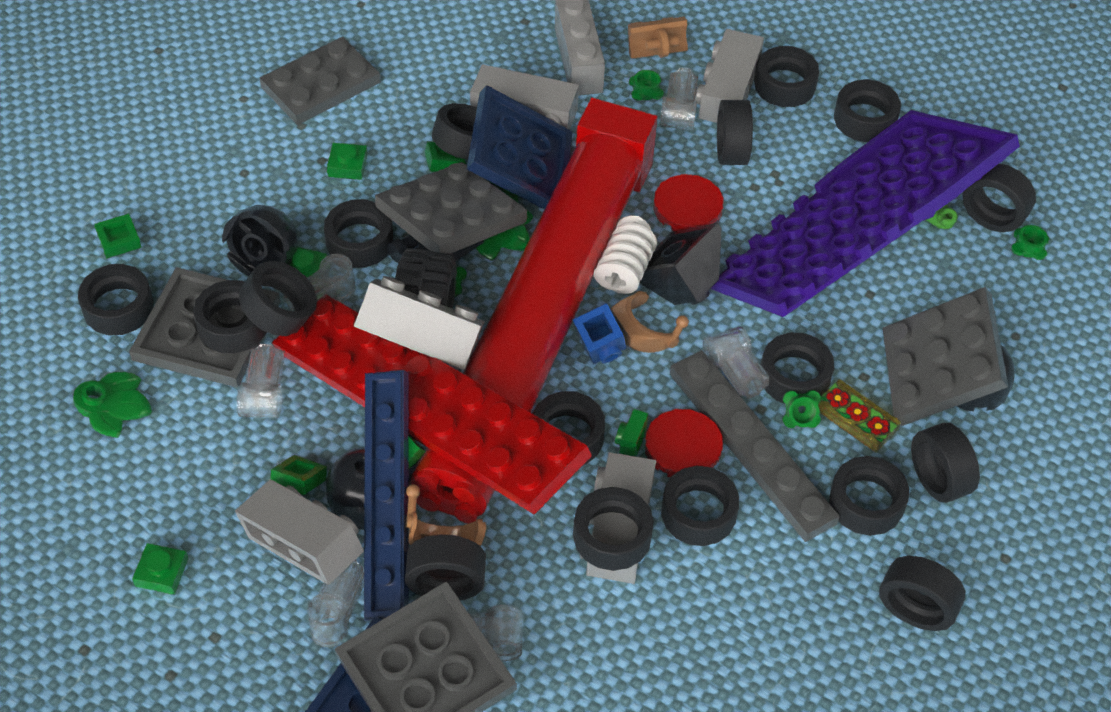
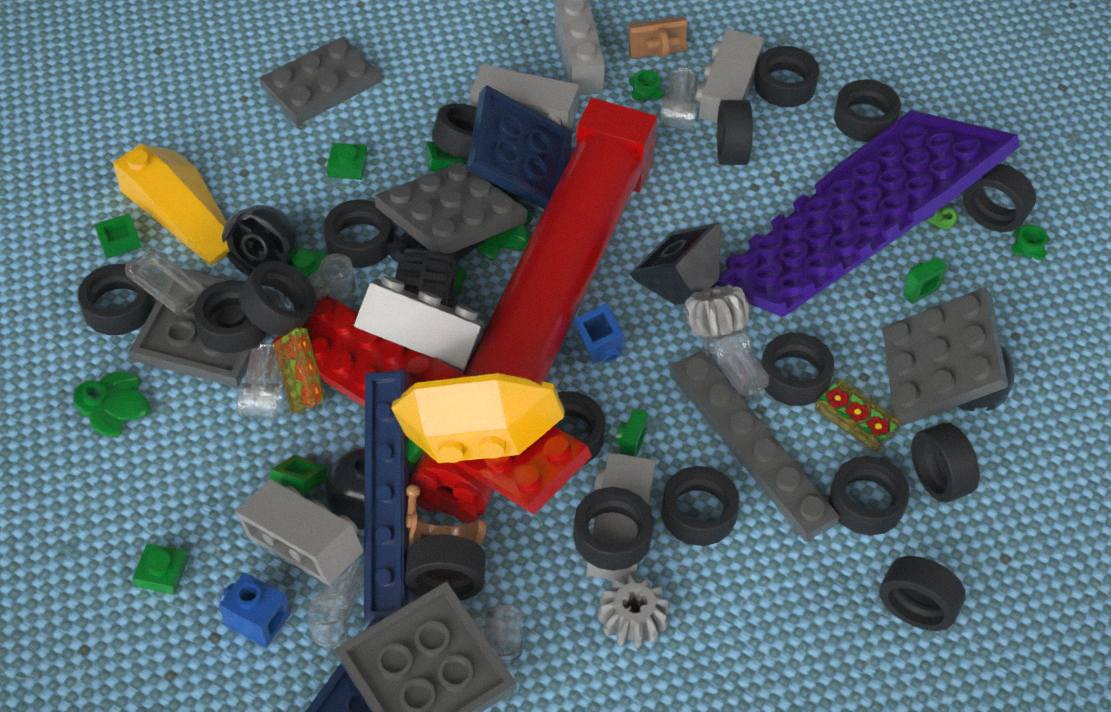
white piece [593,215,657,294] -> none
medium nougat helmet [610,291,689,353] -> none
red tile [645,409,723,478] -> none
red tile [653,174,724,231] -> none
green plate [782,390,821,428] -> none
none -> yellow wedge [113,144,230,266]
none -> clear tile [125,248,206,316]
none -> blue brick [219,572,291,647]
none -> clear yellow tile [274,328,326,414]
none -> yellow wedge [391,373,565,463]
none -> light grey gear [598,574,670,649]
none -> light grey gear [685,285,750,337]
none -> green plate [903,257,947,304]

